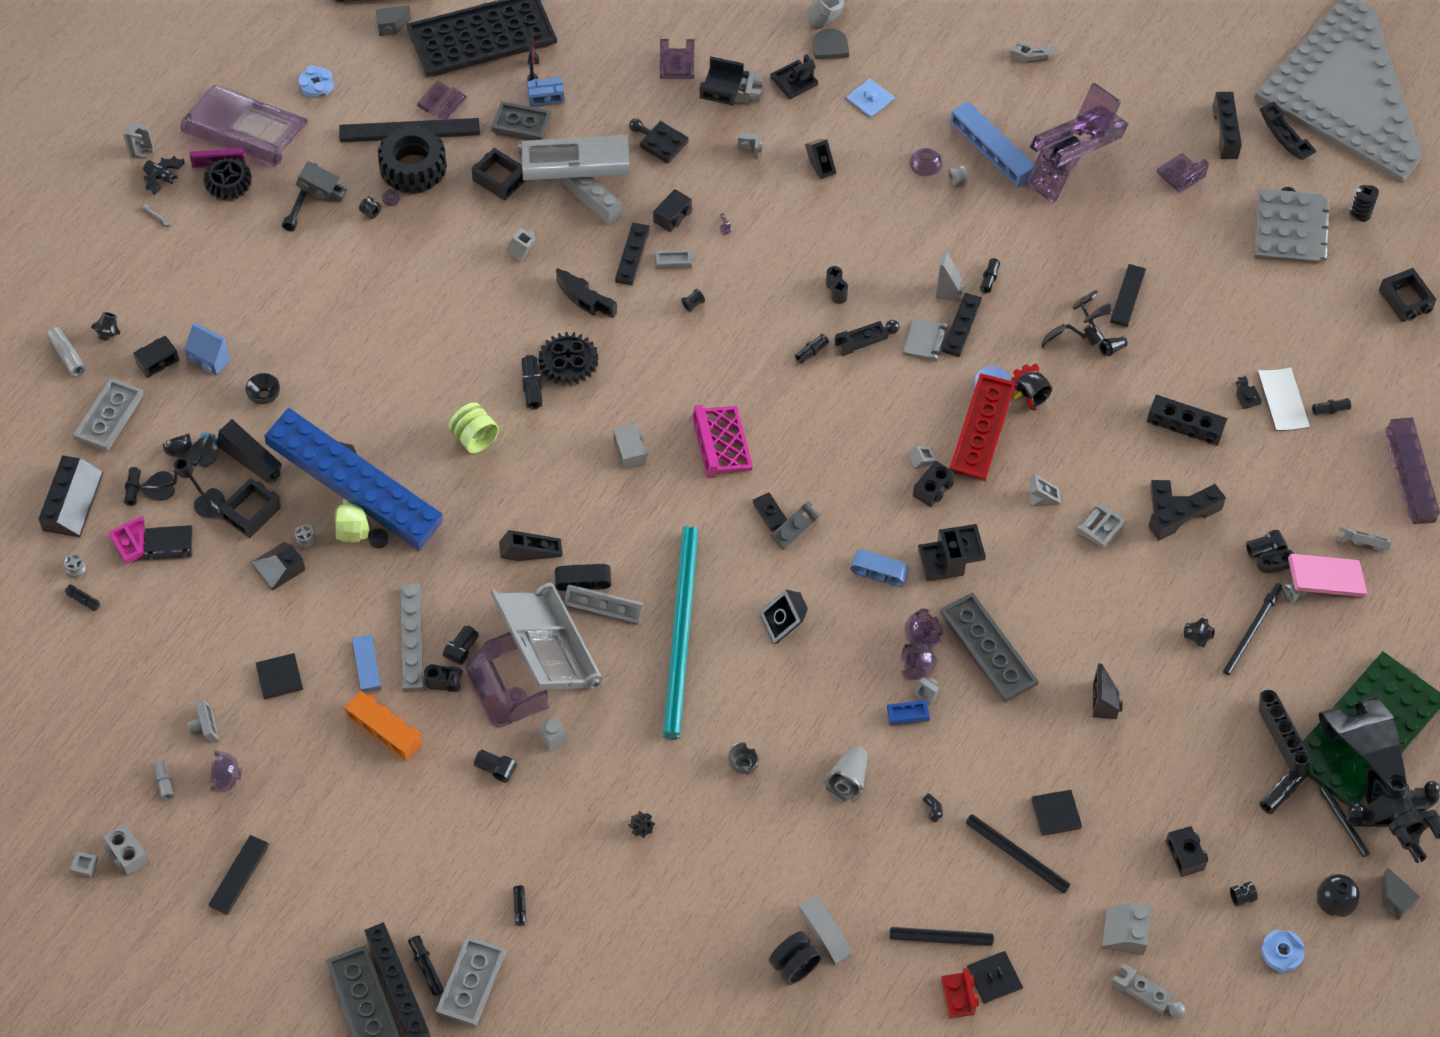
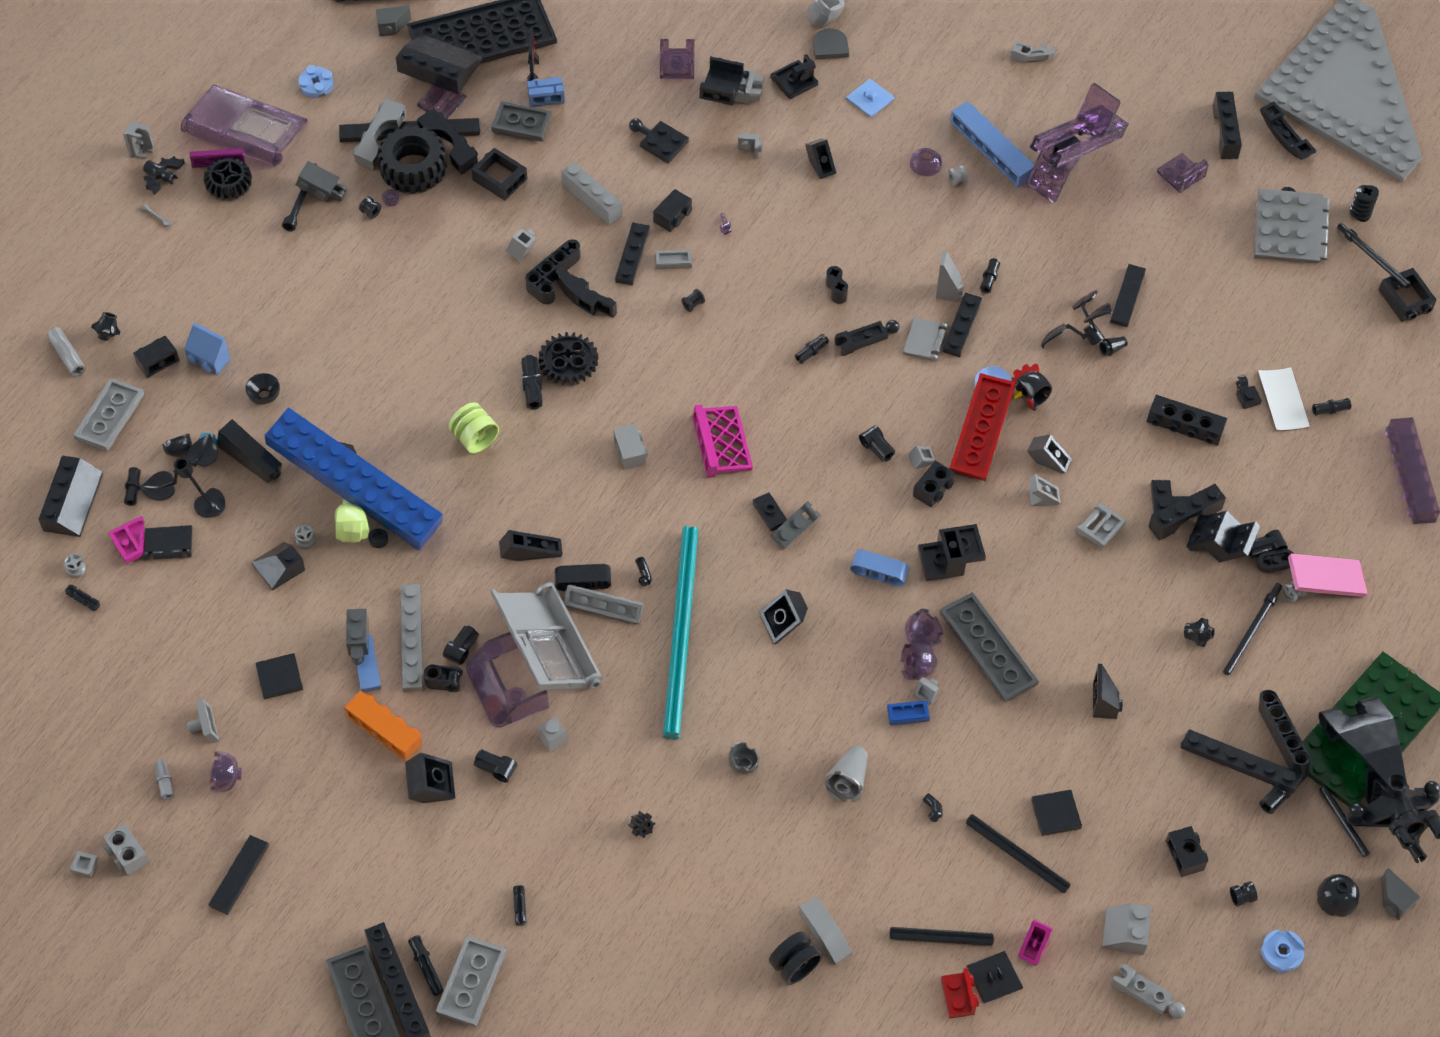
black window [219,478,281,539] -> none
light grey piece [519,135,630,180] -> none
light grey plate [1336,526,1391,551] -> none
none -> dark grey brick [346,608,369,665]
none -> light grey arch [353,98,407,170]
none -> black slope [396,34,483,94]
none -> black slope [405,753,456,803]
none -> black arch [417,107,478,175]
none -> black beam [525,239,581,305]
none -> black arm [635,557,652,587]
none -> black piece [859,425,895,462]
none -> dark pink slope [1017,919,1053,966]
none -> dark grey slope [1027,434,1072,474]
none -> black plate [1180,729,1302,794]
none -> black bracket [1186,510,1260,562]
none -> black bar [1337,223,1411,289]

